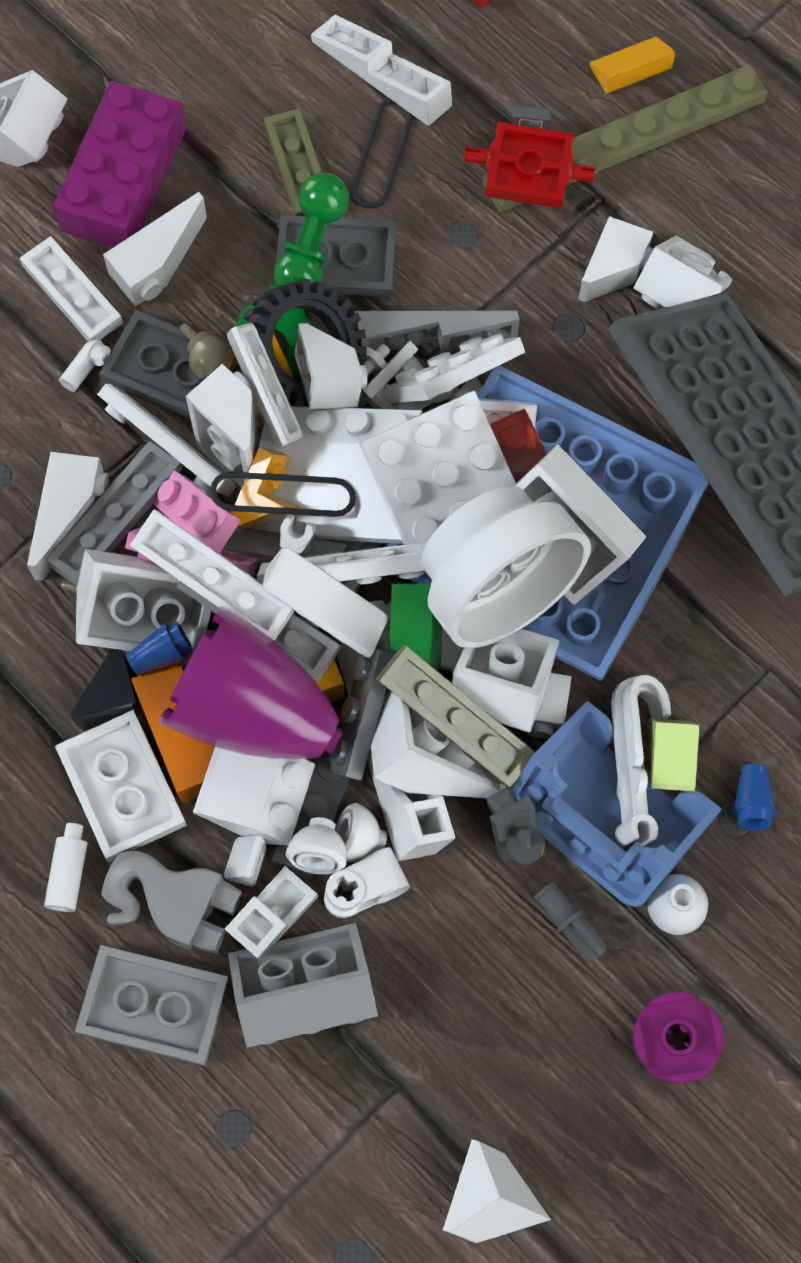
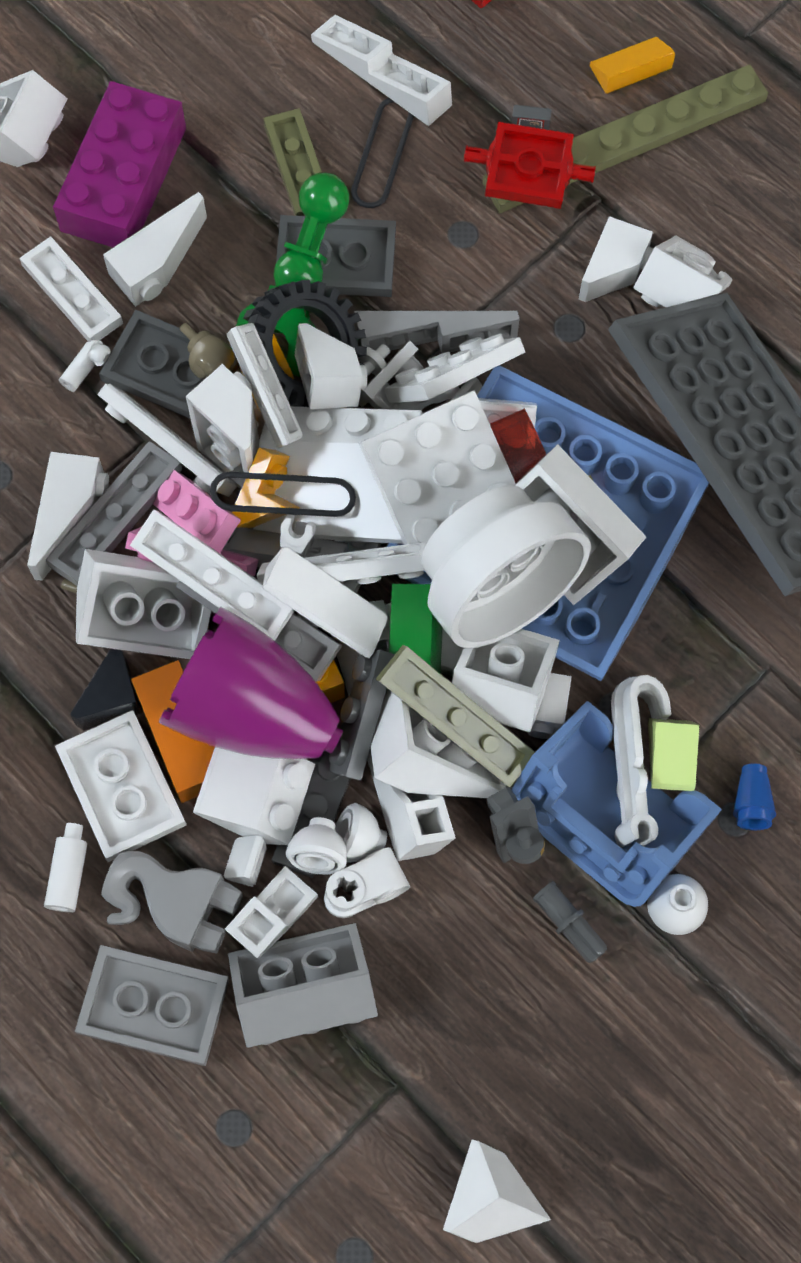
blue cone [126,621,193,676] -> none
magenta plate [632,992,724,1084] -> none

